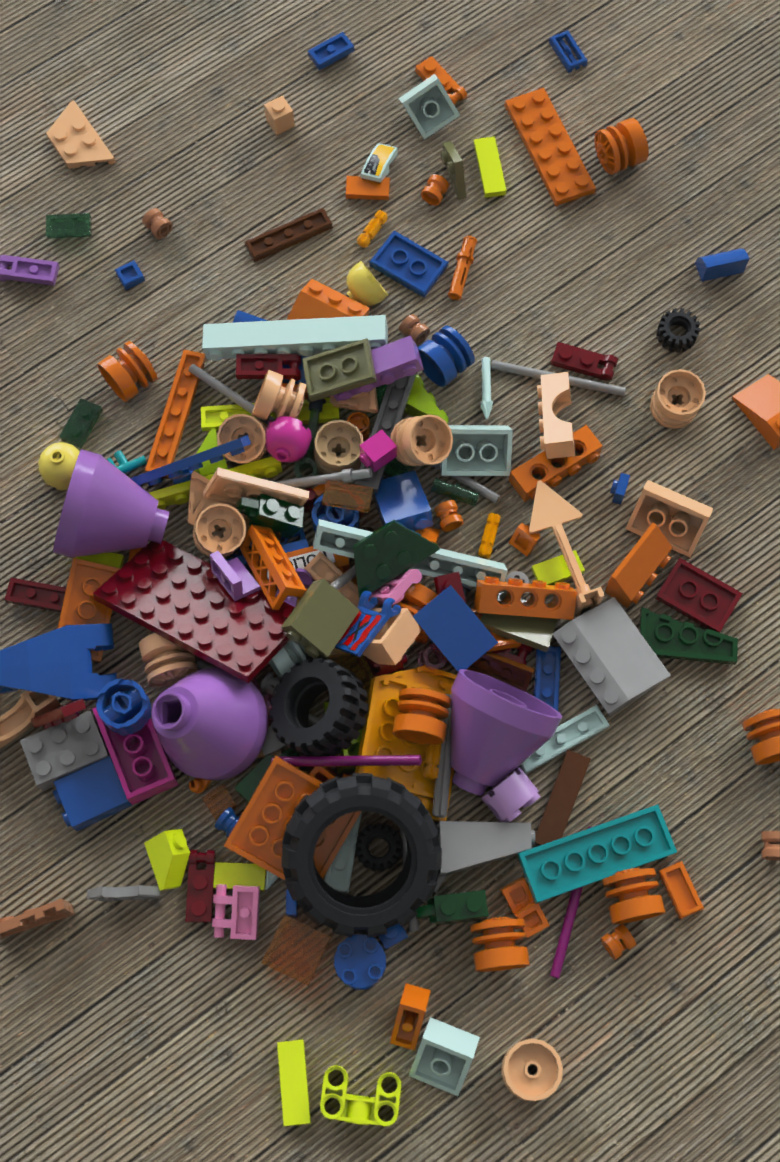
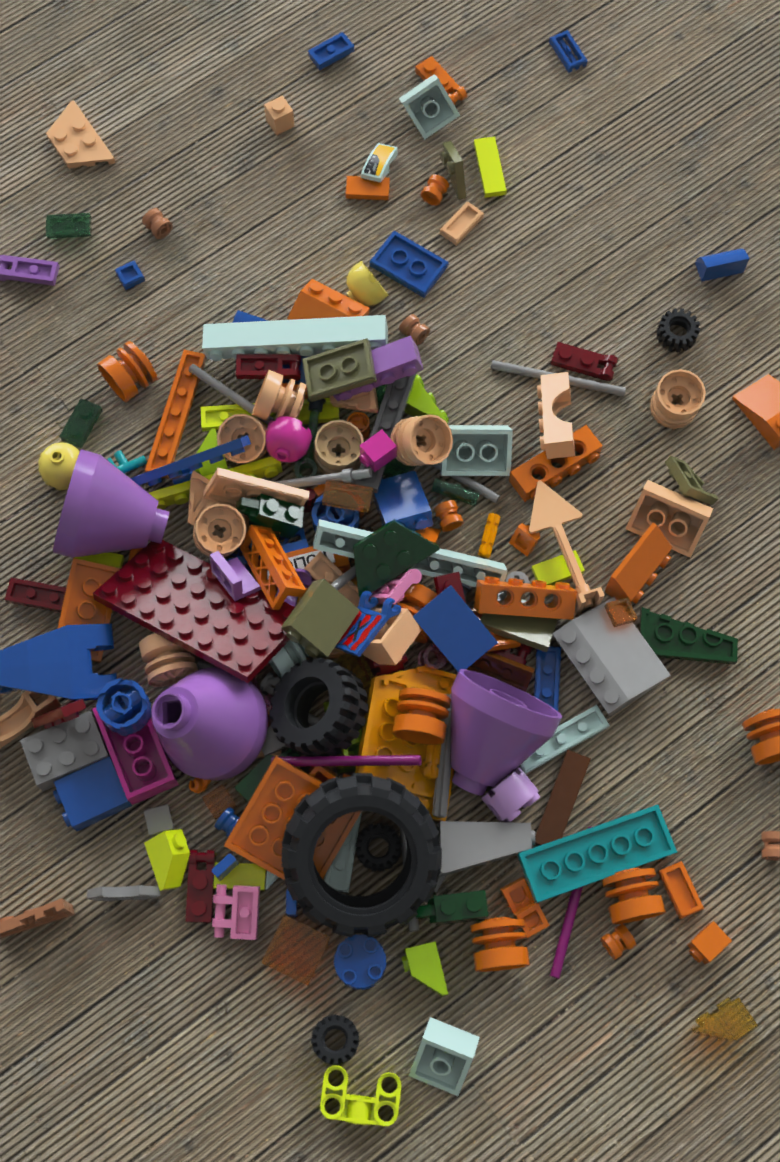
reddish brown tile [244,208,333,263] -> none
neon yellow tile [277,1040,311,1126] -> none
light orange axle [357,210,388,248] -> none
blue plate [378,923,408,950] -> none
orange slope [390,983,431,1051] -> none
blue wheel [418,325,475,387] -> none
orange pin [448,236,477,300] -> none
light aqua piece [480,357,493,419] -> none
light nougat wheel [501,1039,563,1101] -> none
orange plate [505,88,596,206] -> none
orange wheel [594,118,649,175] -> none
blue plate [610,473,630,505] -> none
dark red plate [655,557,743,633] -> none
none -> light grey tile [144,804,175,836]
none -> blue tile [212,853,239,881]
none -> black tyre [311,1015,359,1065]
none -> lime slope [401,941,448,997]
none -> light nougat tile [440,201,484,246]
none -> clear orange tile [604,597,638,627]
none -> olive wing [665,456,719,505]
none -> orange brick [687,921,732,964]
none -> clear yellow slope [691,997,758,1041]

